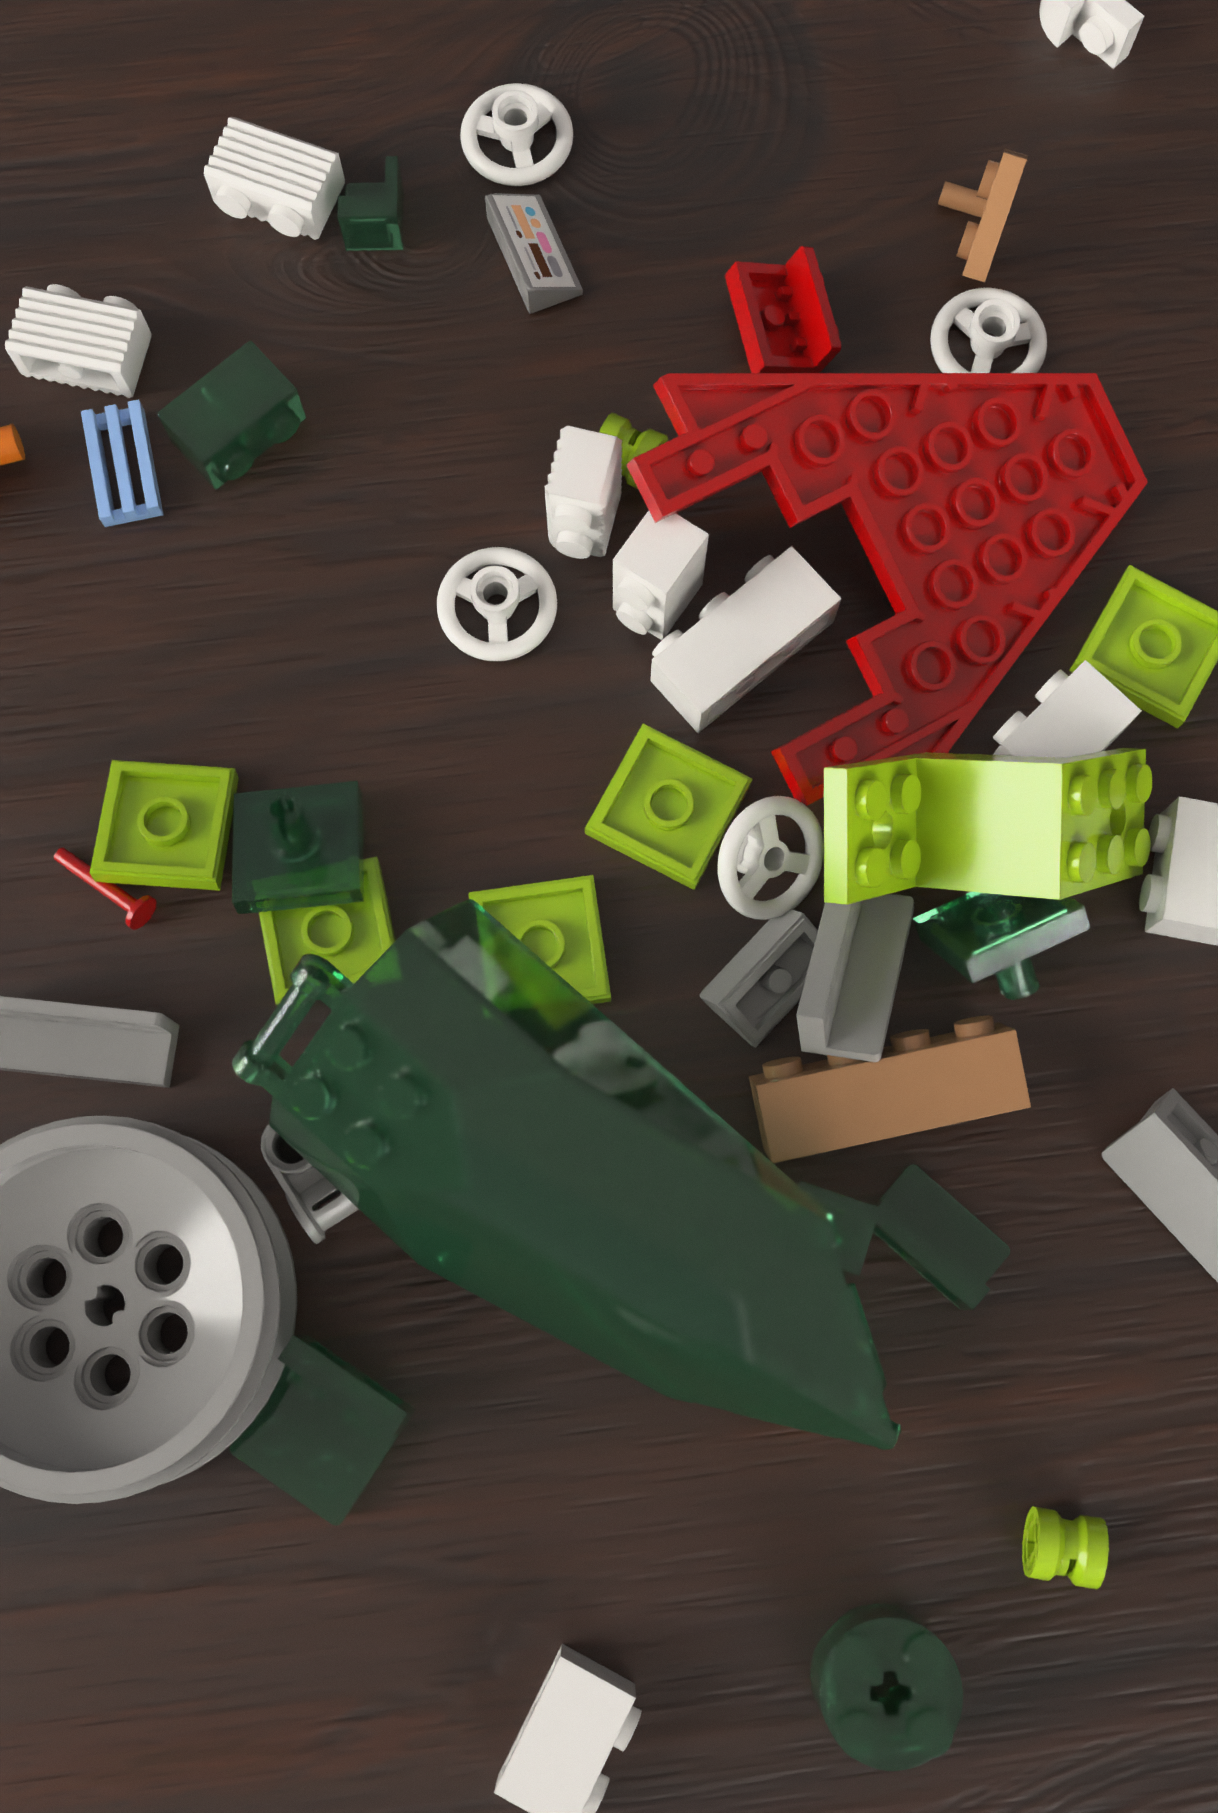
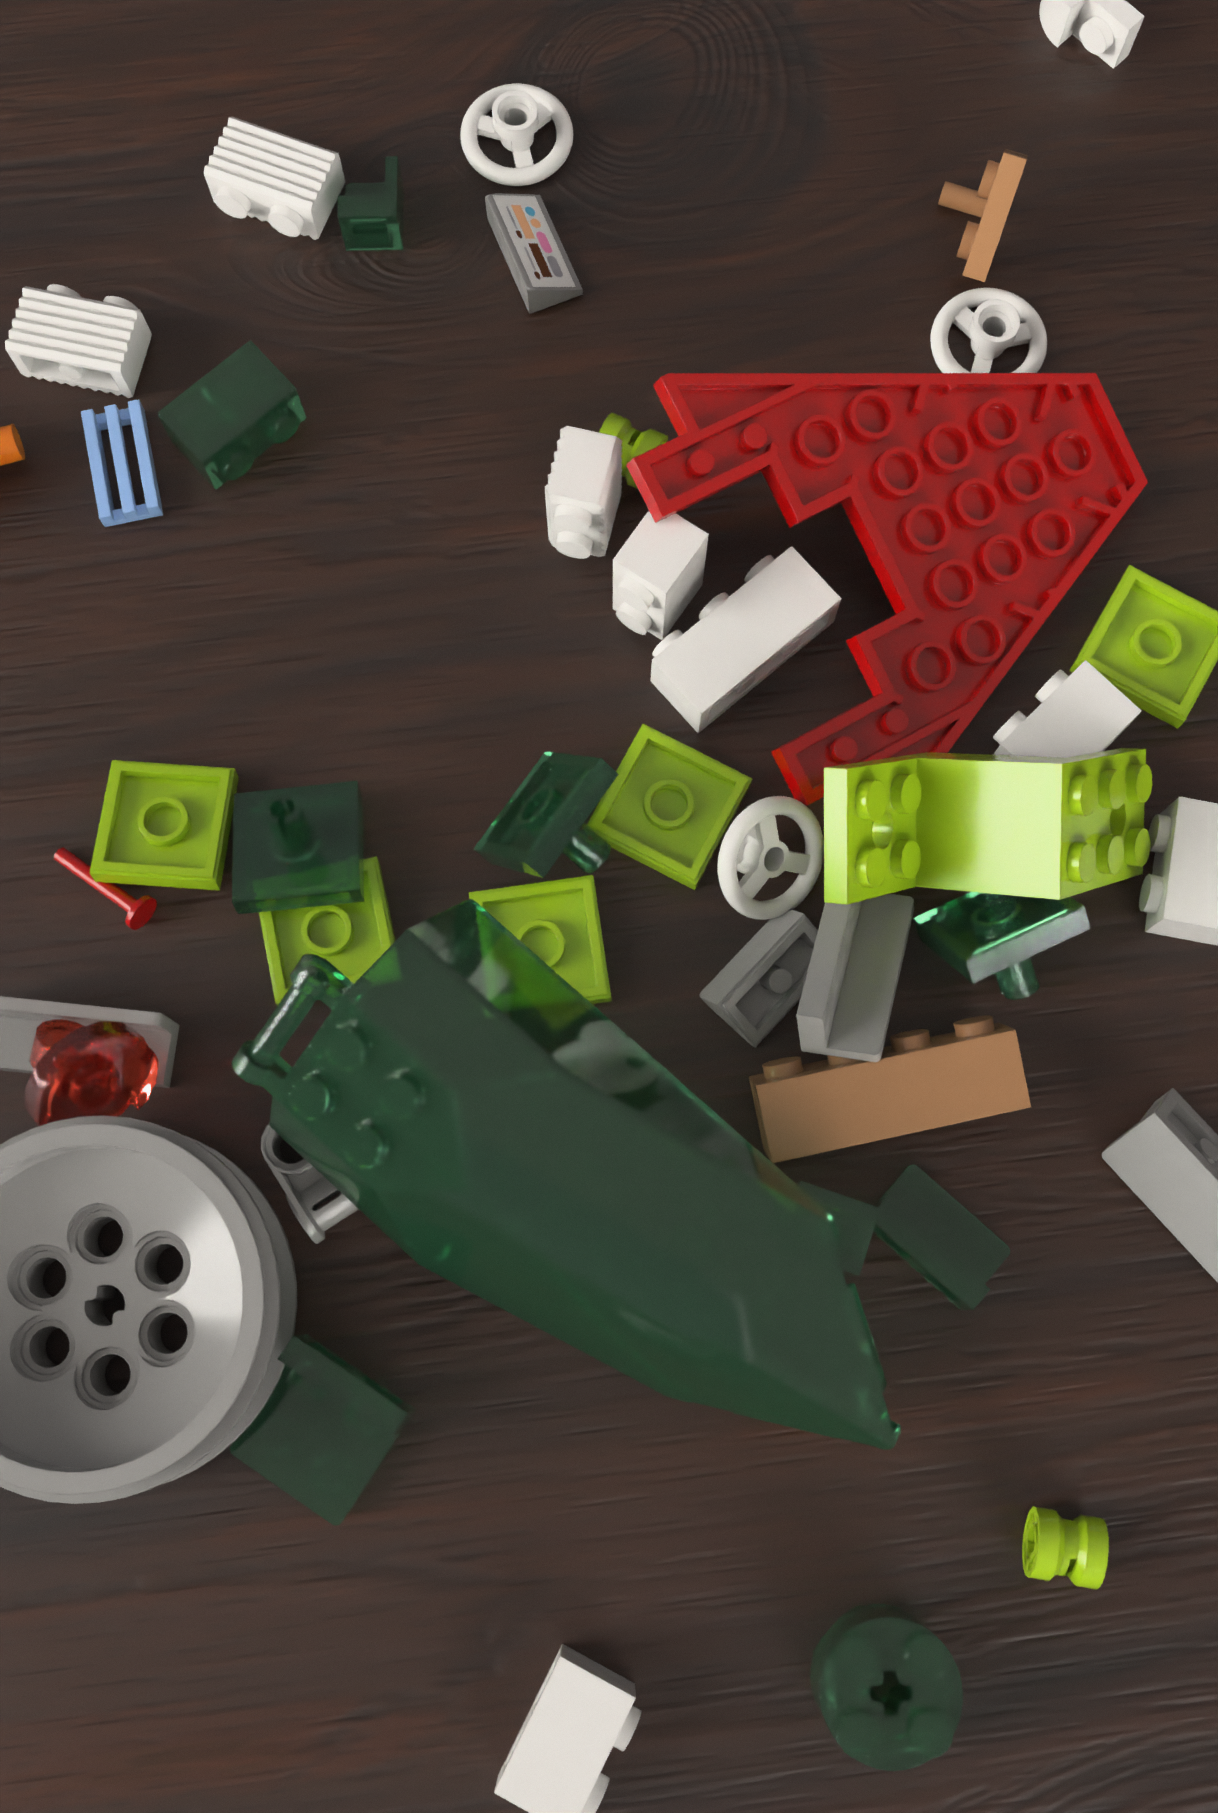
white piece [437,547,557,661] -> none
red bracket [724,246,841,373] -> none
none -> clear red tile [25,1019,159,1126]
none -> clear green tile [473,751,619,878]

